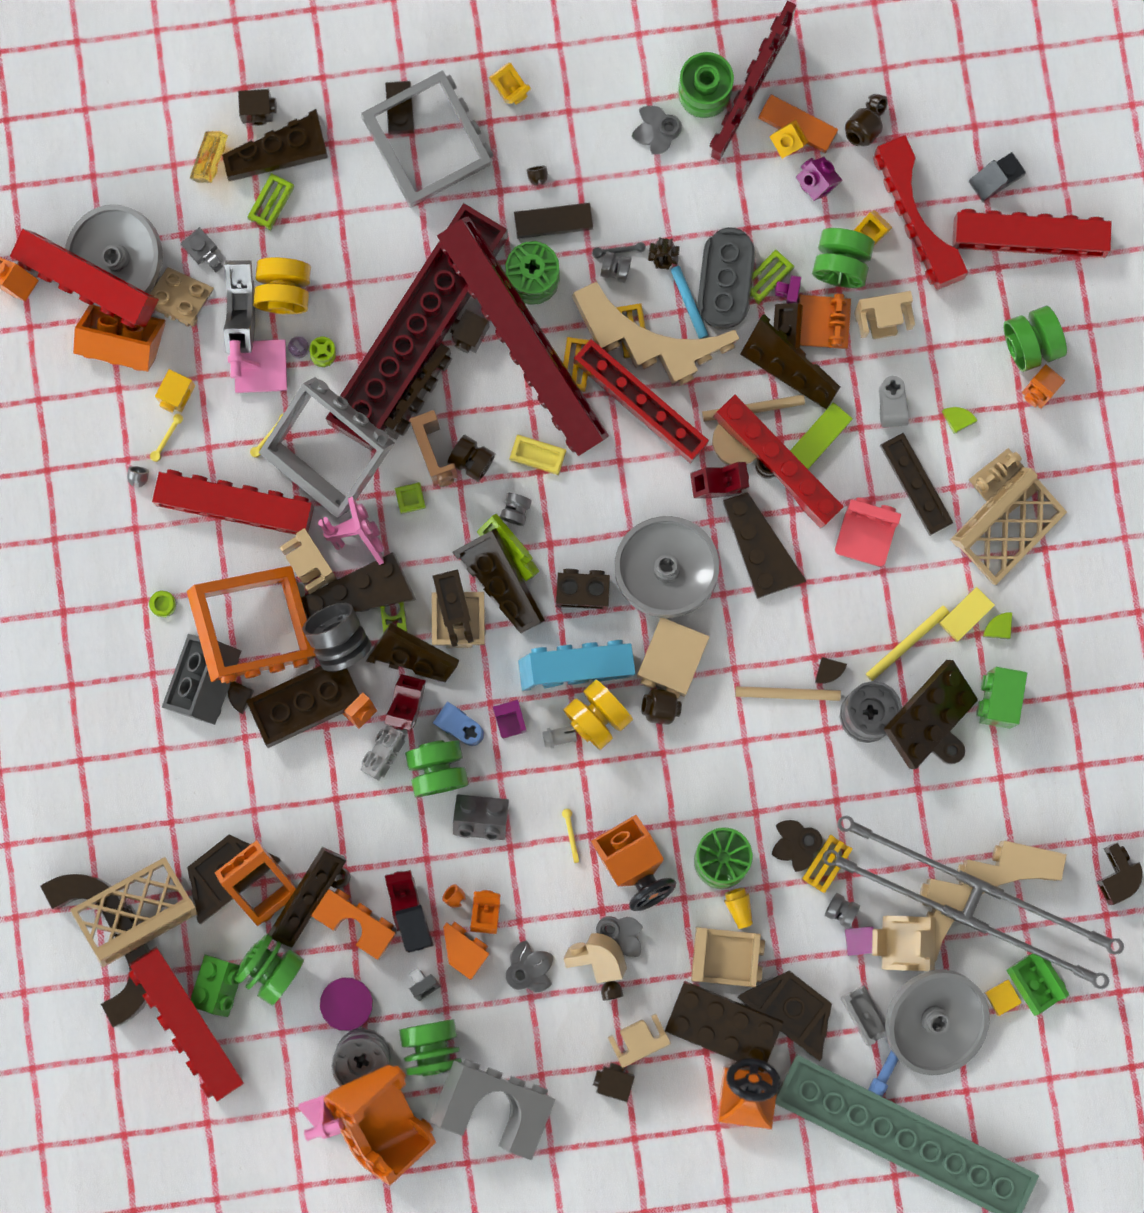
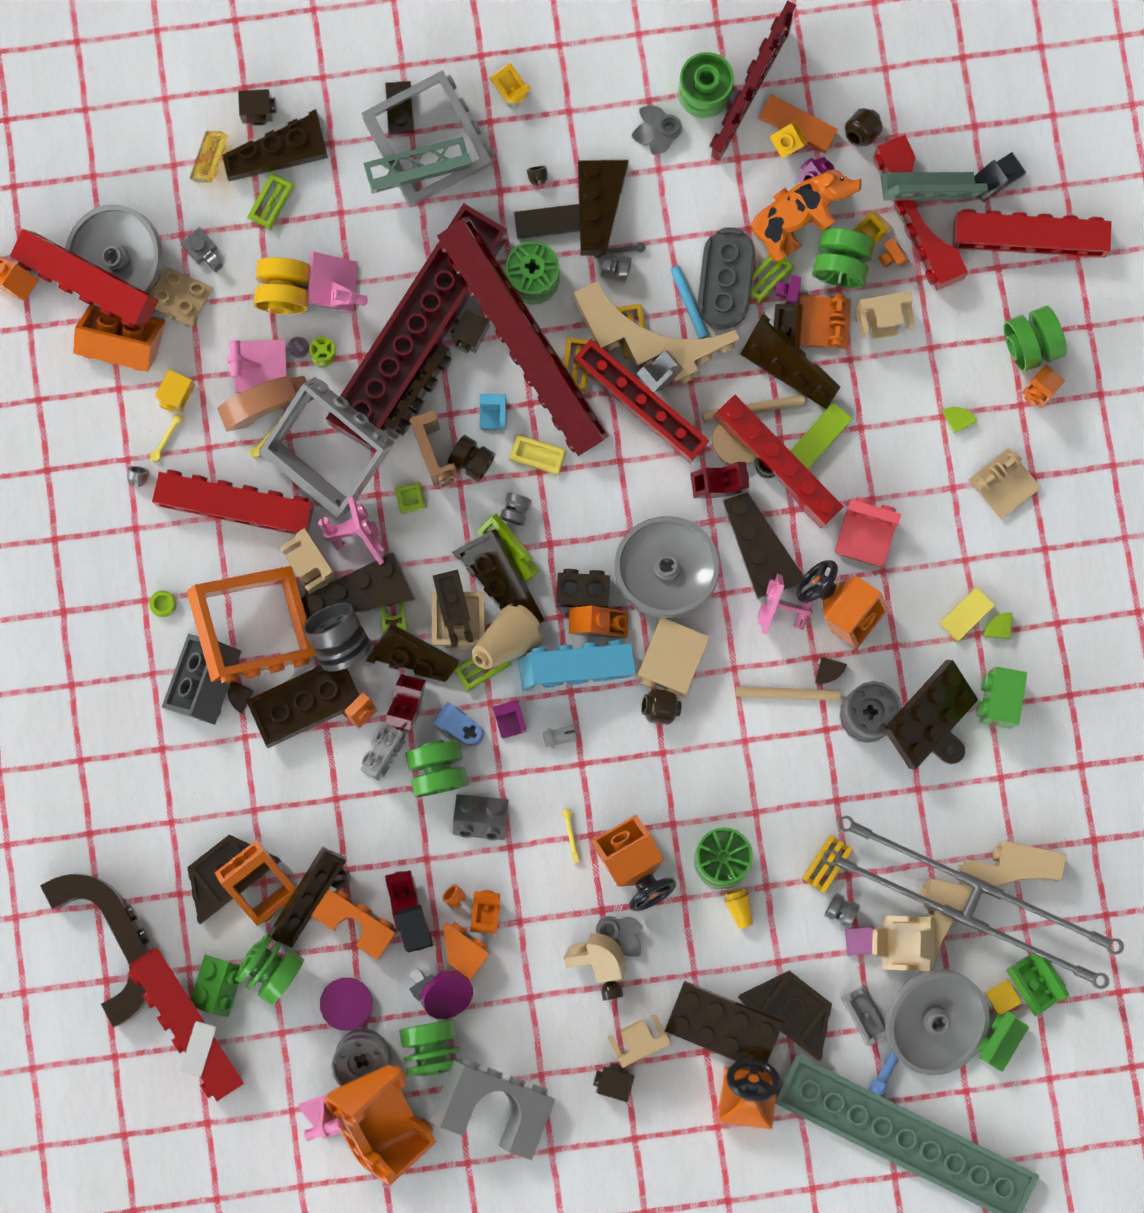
tan fence [70,857,197,968] -> none
flat silver arch [223,260,255,353] -> none
flat silver plate [506,941,553,992] -> none
yellow wheel [563,679,633,750] -> none
dark brown gear [648,237,680,270] -> none
tan panel [691,927,765,987] -> none
dark brown plate [772,820,822,872] -> none
dark brown hinge [865,94,888,116] -> none
light yellow bar [866,605,949,681] -> none
light grey piece [879,376,909,427] -> none
dark brown tile [880,432,953,536] -> none
tan fence [950,467,1067,585] -> none
dark brown brick [1096,843,1143,905] -> none
none -> white sticker [181,1021,216,1077]
none -> nougat arch [217,375,314,432]
none -> bright pink plate [307,252,368,312]
none -> sand green fence [363,137,472,194]
none -> magenta tile [421,971,474,1019]
none -> lime tile [454,658,512,692]
none -> tan cone [472,604,543,669]
none -> medium azure panel [480,394,506,430]
none -> orange slope [569,606,628,638]
none -> dark brown wing [578,160,629,256]
none -> flat silver panel [637,351,684,393]
none -> orange animal [750,170,862,262]
none -> bright pink plate [757,574,814,635]
none -> orange piece [796,560,888,650]
none -> orange tile [878,238,910,268]
none -> sand green fence [880,172,988,201]
none -> bright green bracket [978,1011,1029,1072]

